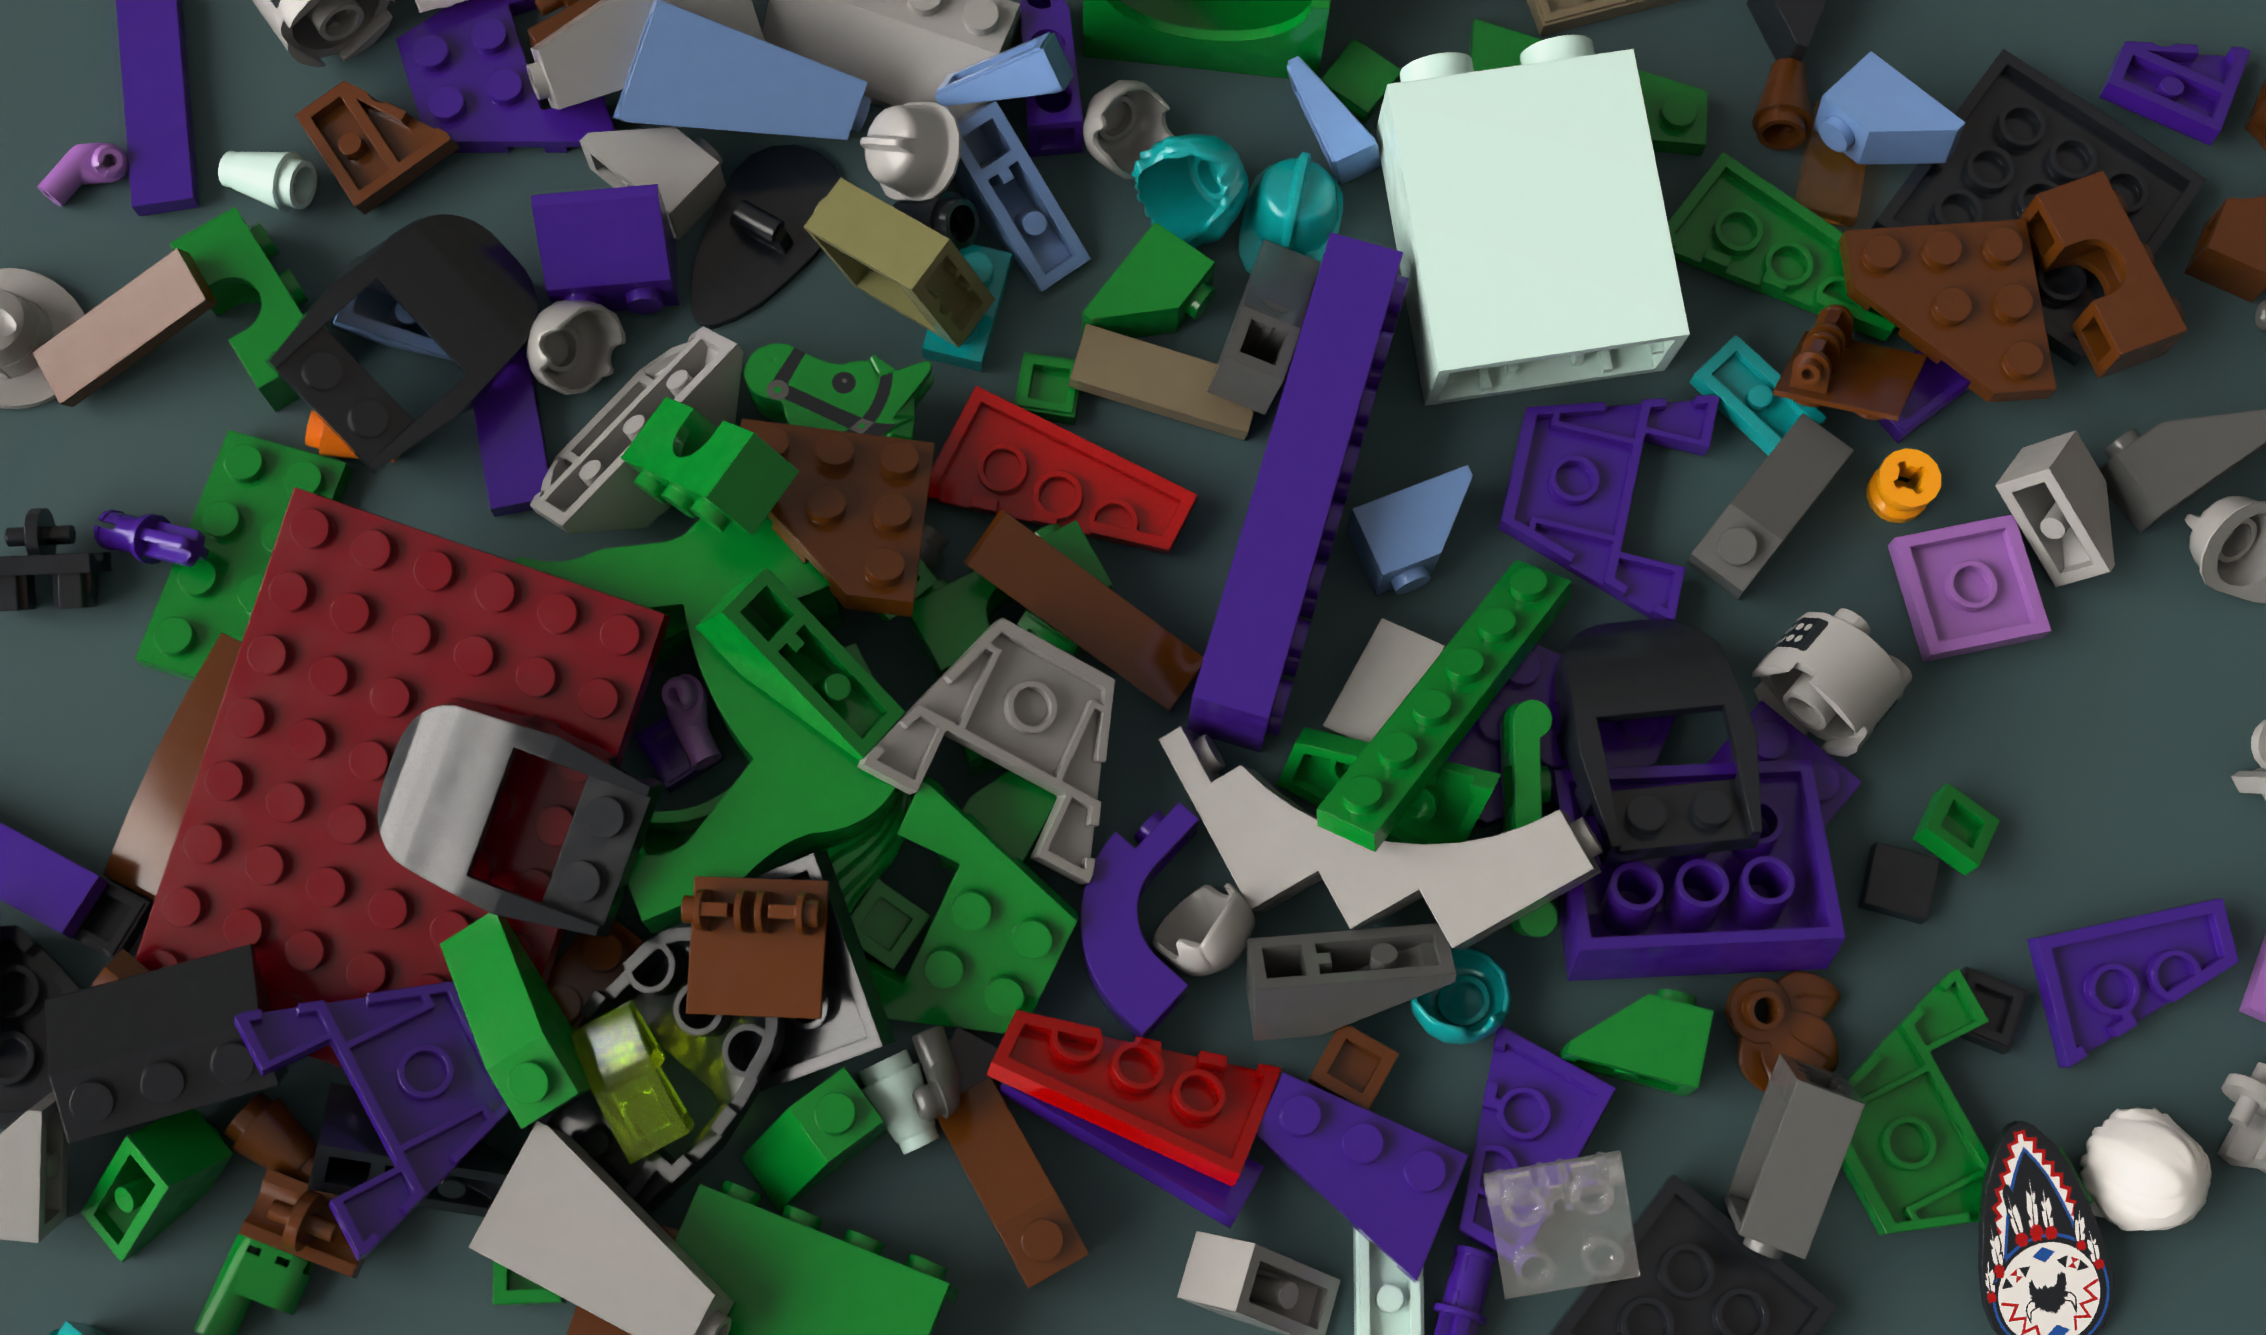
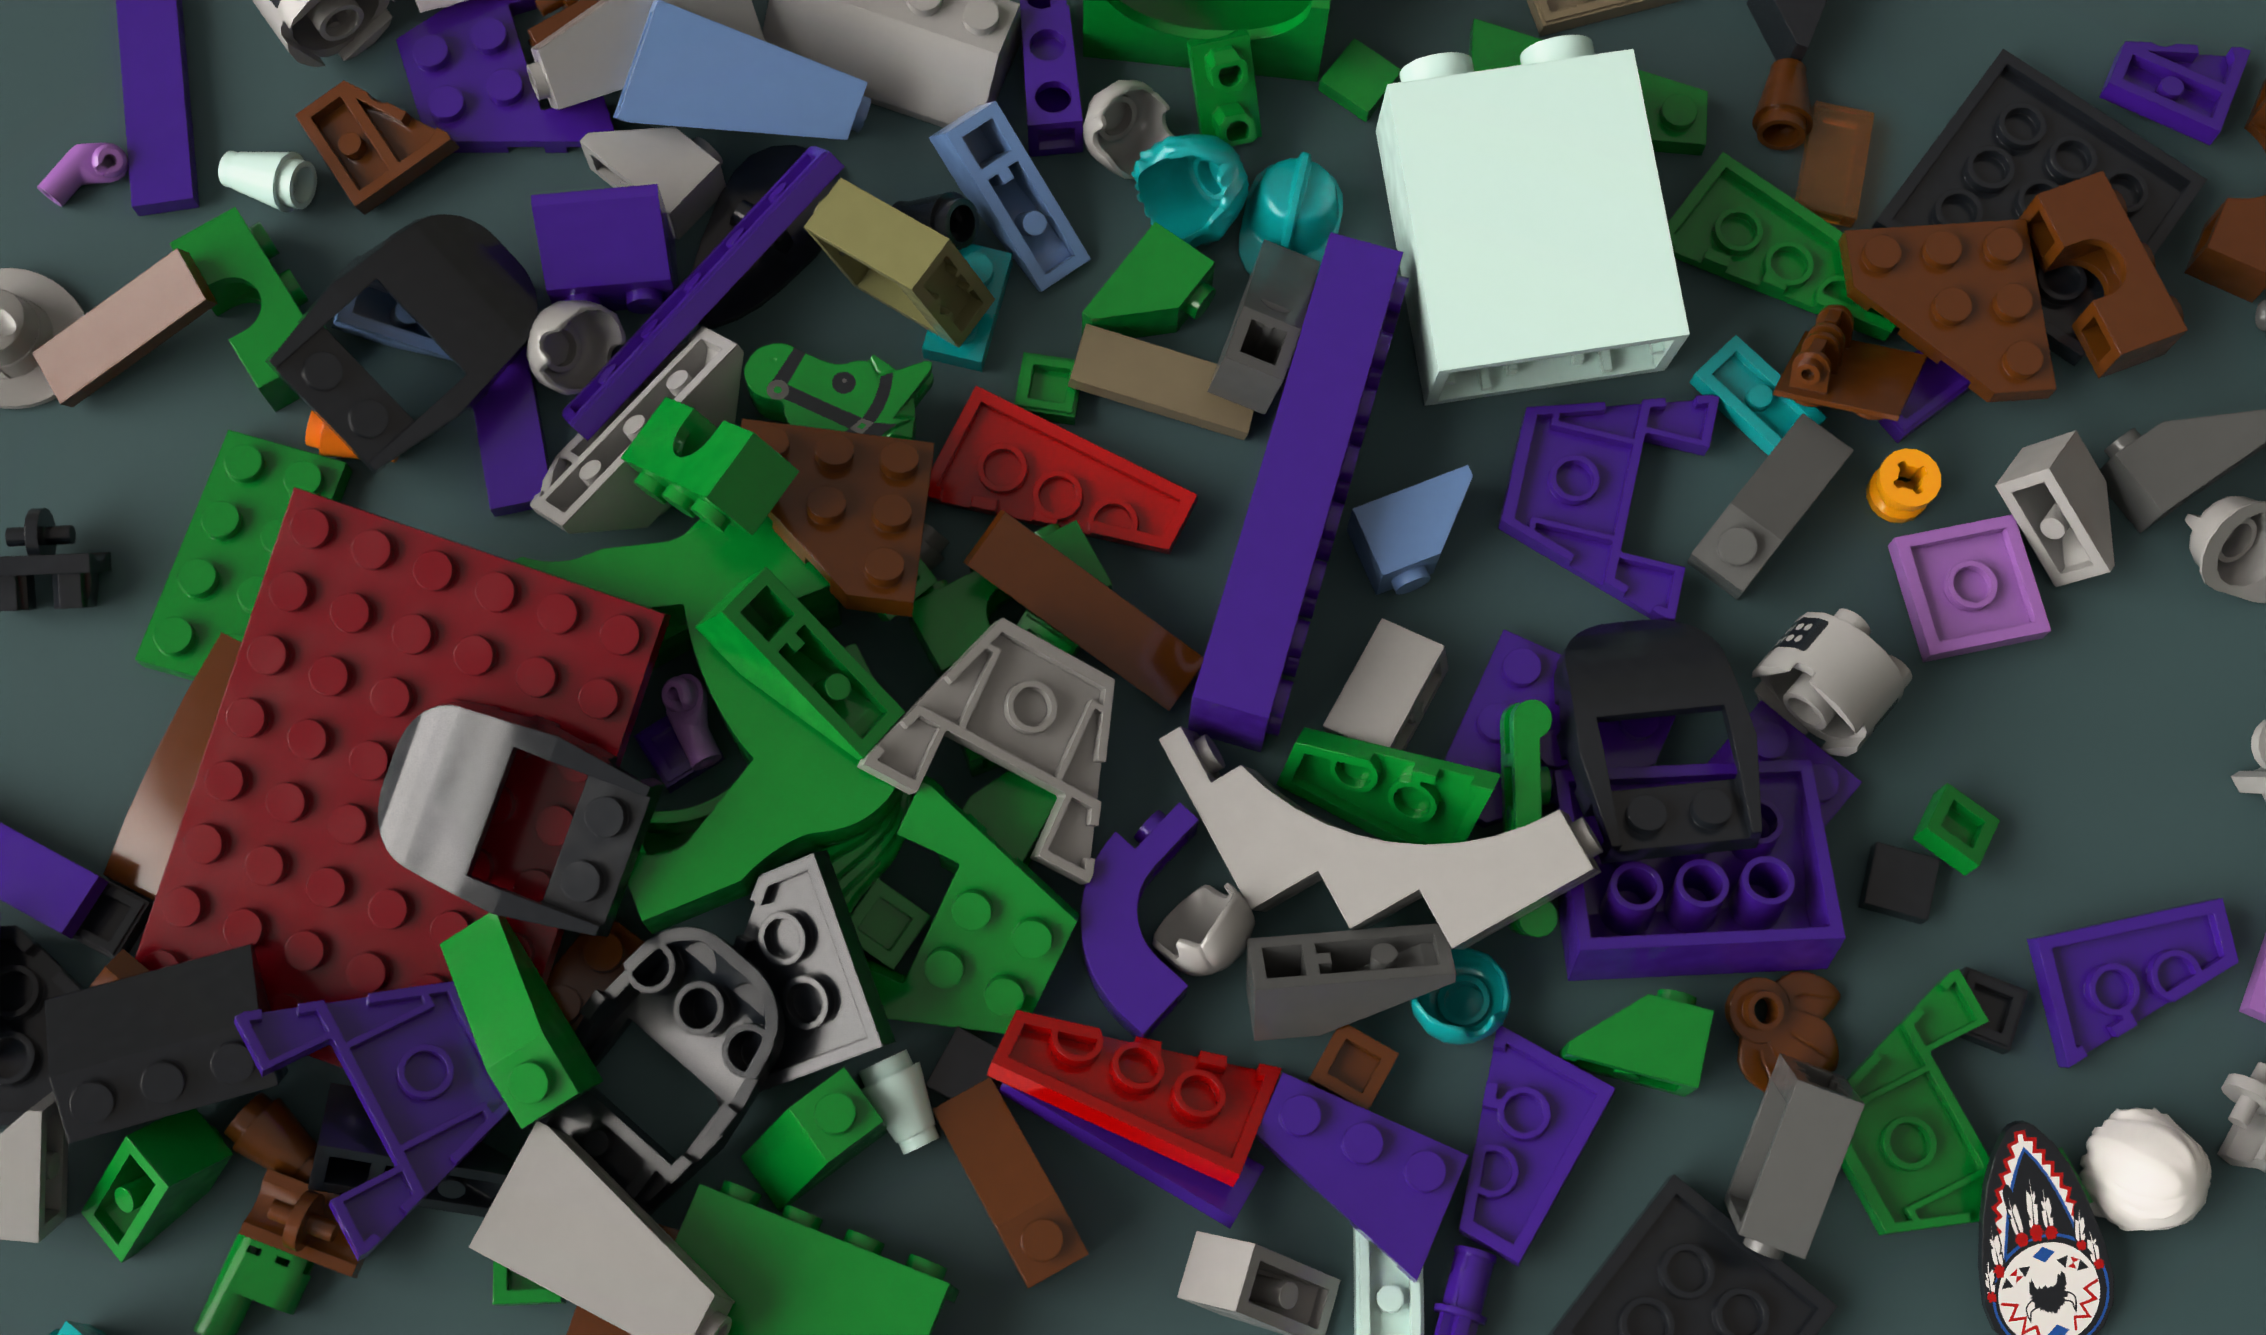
dark purple axle [94,509,209,567] -> none
clear neon green slope [571,1000,695,1164] -> none
reddish brown hinge [681,876,830,1019] -> none
light grey piece [860,102,961,202] -> none
dark grey arm [911,1025,960,1121] -> none
medium blue slope [935,32,1073,106] -> none
medium blue slope [1286,56,1382,185] -> none
green plate [1316,559,1572,852] -> none
clear hinge [1483,1150,1640,1299] -> none
medium blue slope [1813,51,1966,165] -> none
none -> dark purple tile [561,146,845,441]
none -> green hips [1187,29,1262,146]

